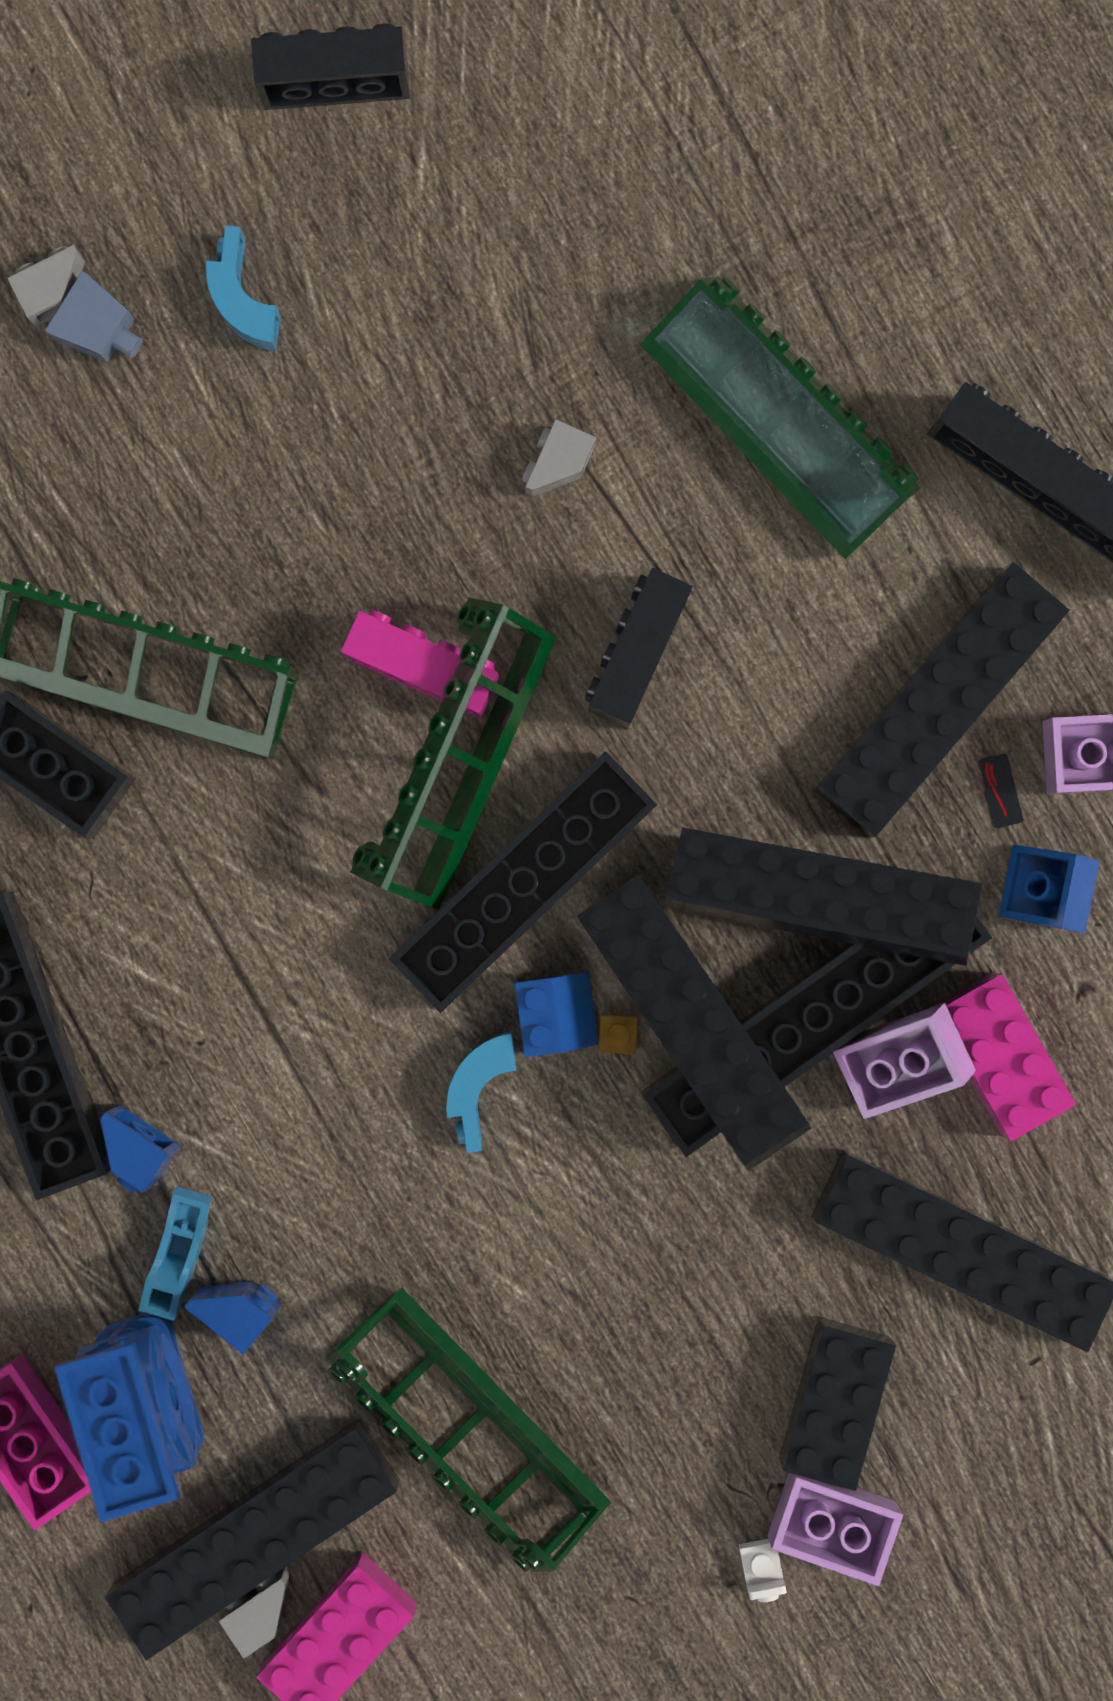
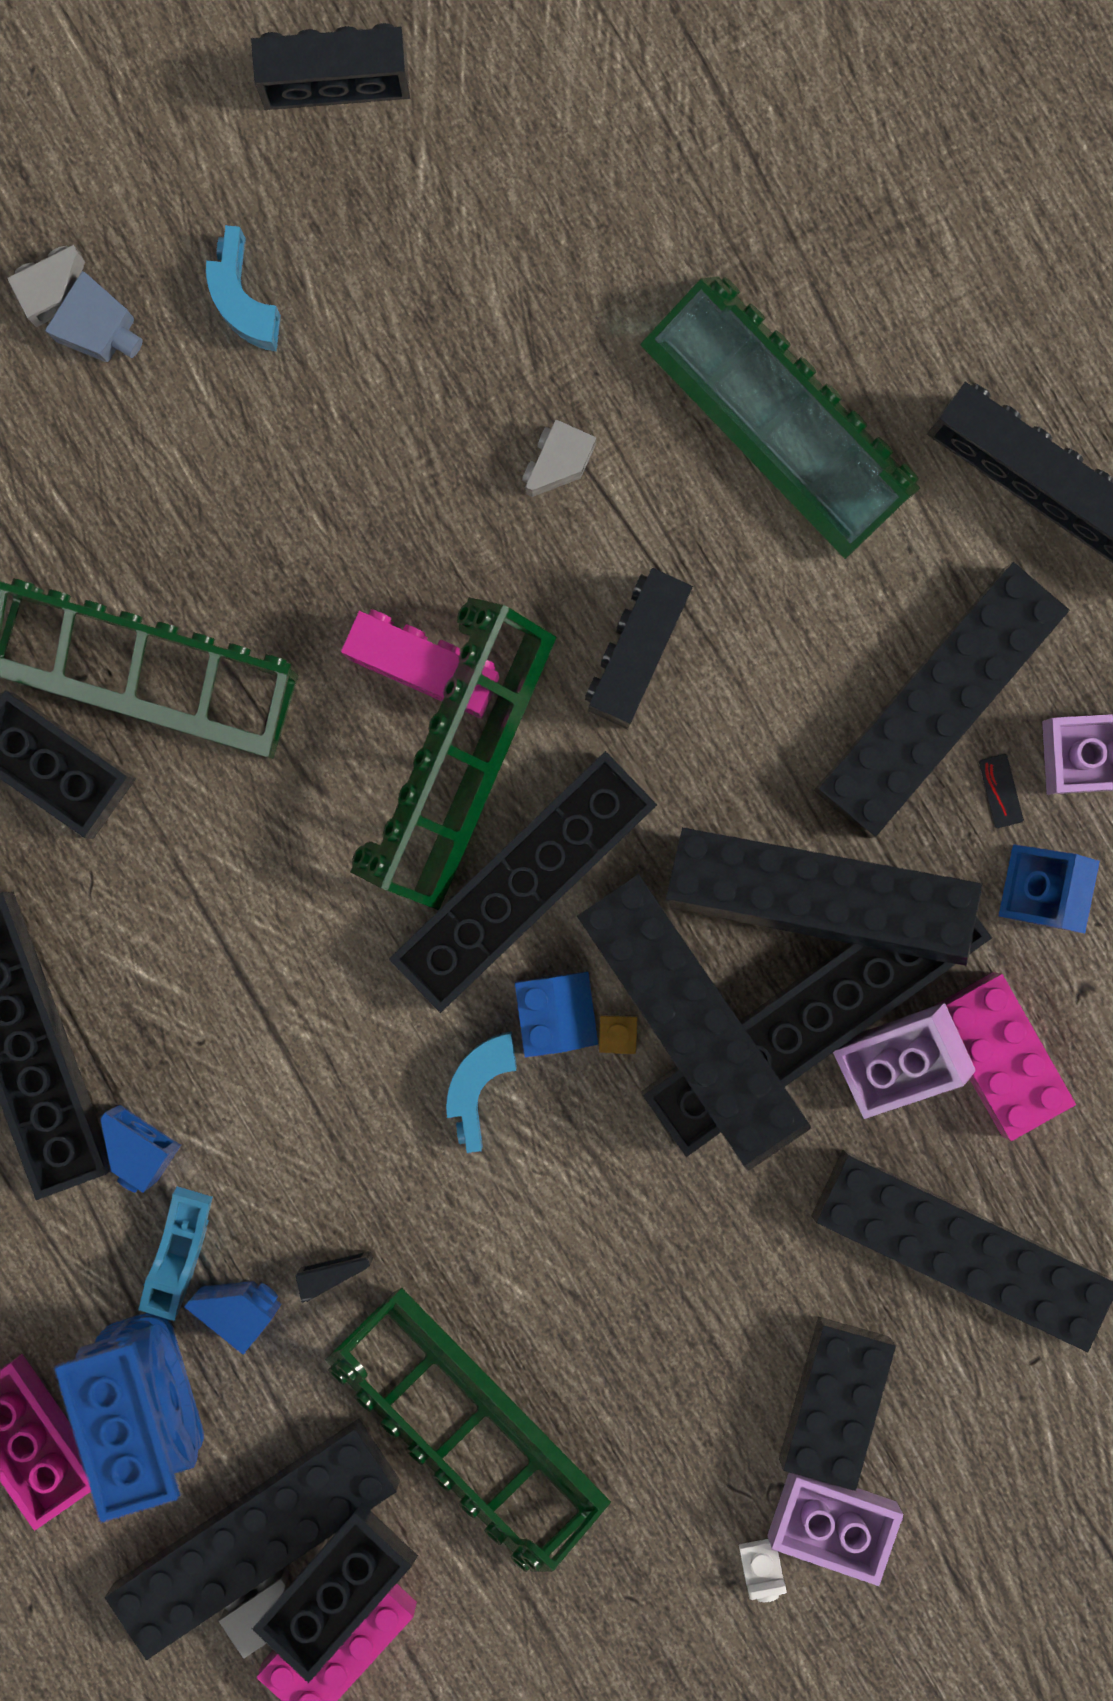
none -> black brick [252,1503,418,1683]
none -> black slope [295,1251,373,1303]

